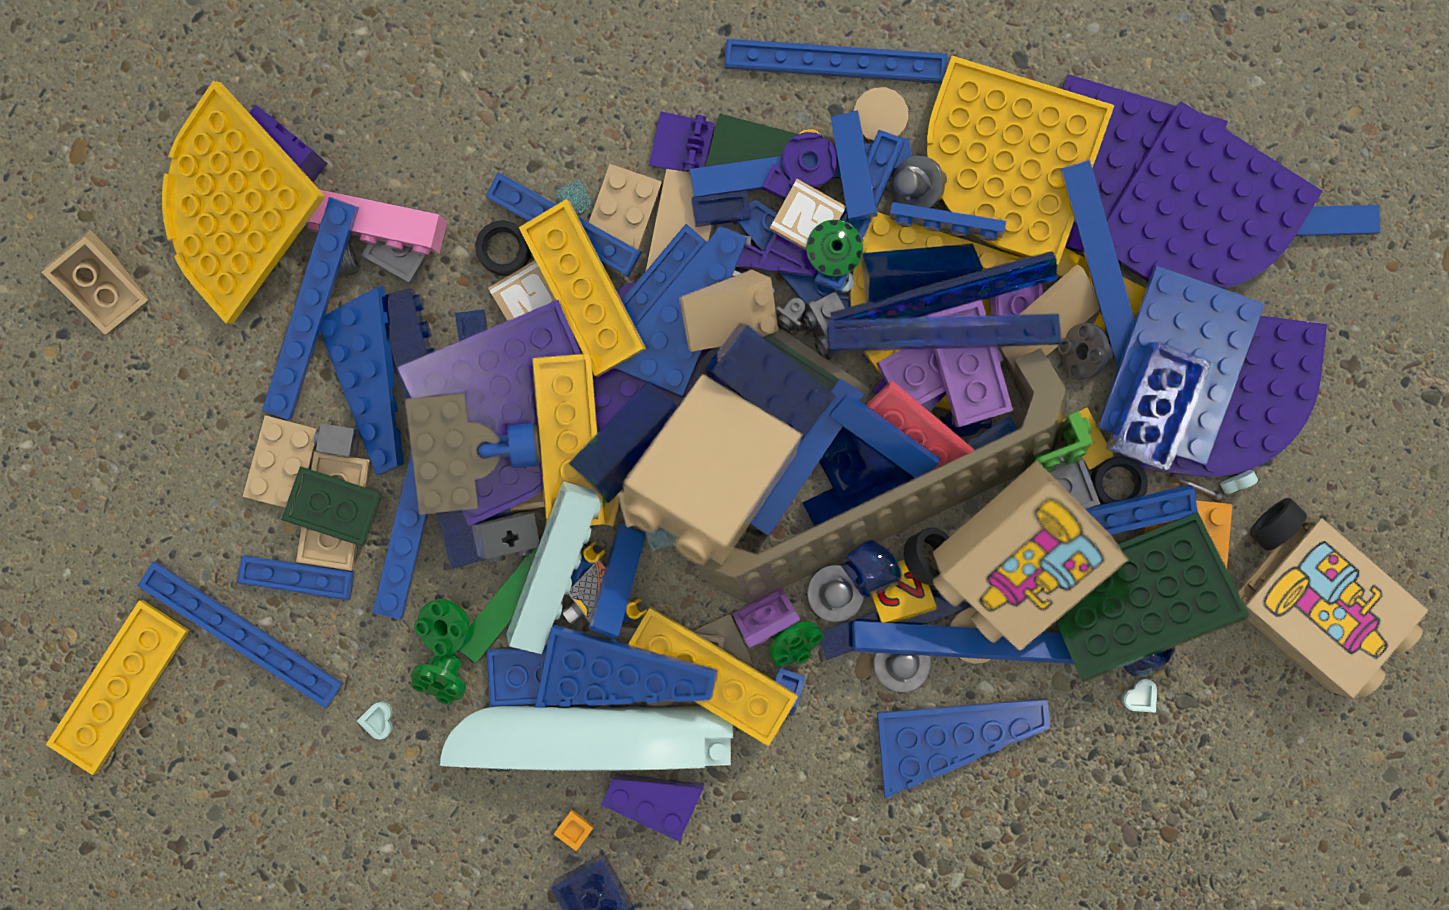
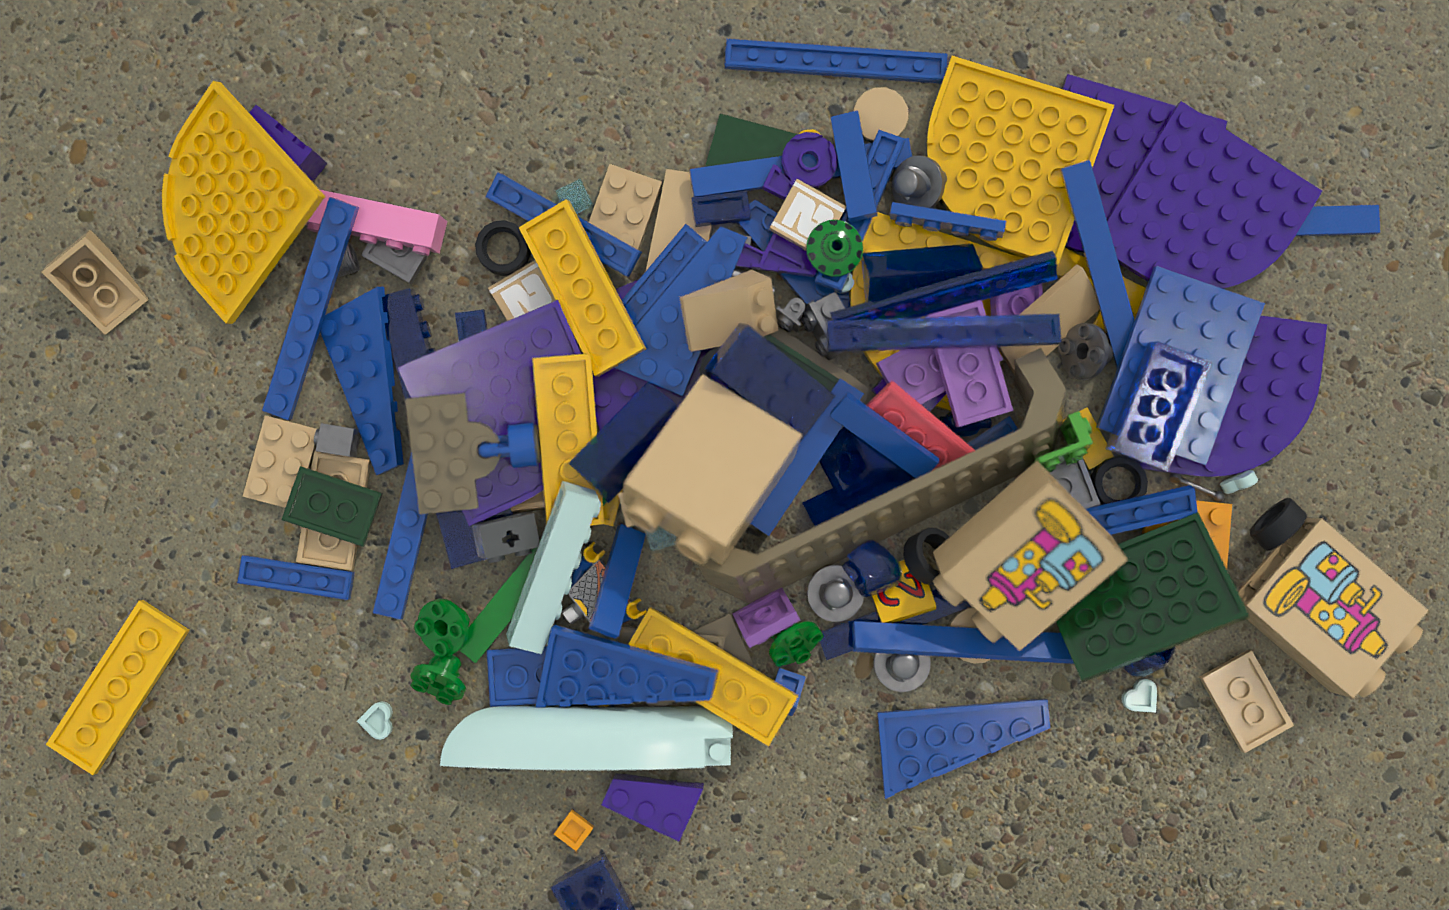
blue plate [137,562,344,708] -> none
dark purple hinge [649,111,715,172] -> none
none -> tan plate [1199,650,1294,753]

